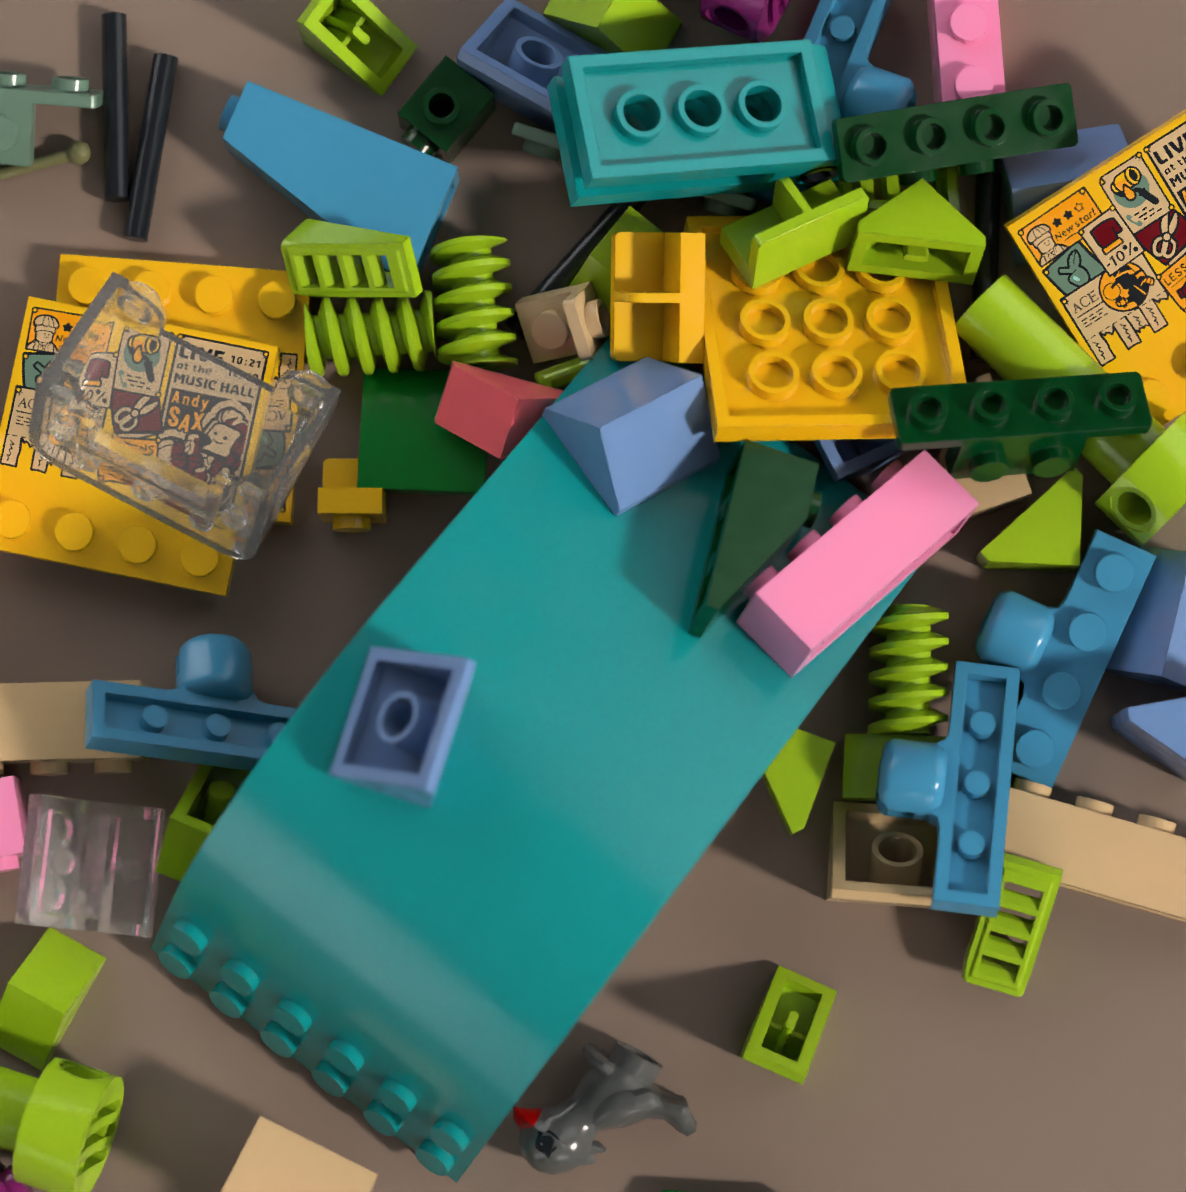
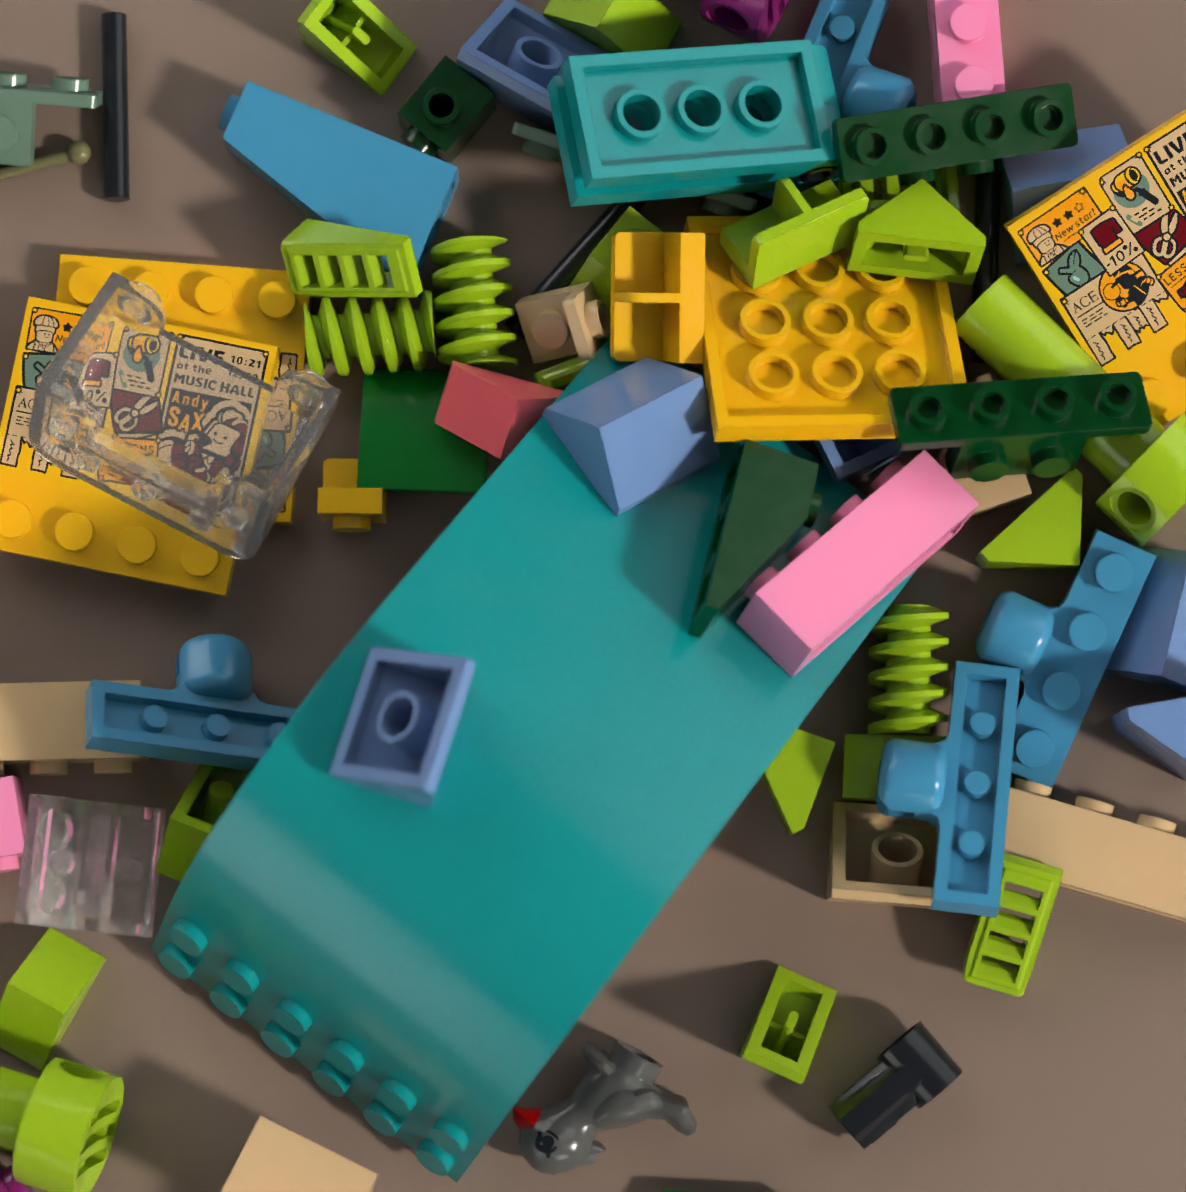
black bar [123,53,178,243] -> none
none -> black piece [827,1021,962,1149]

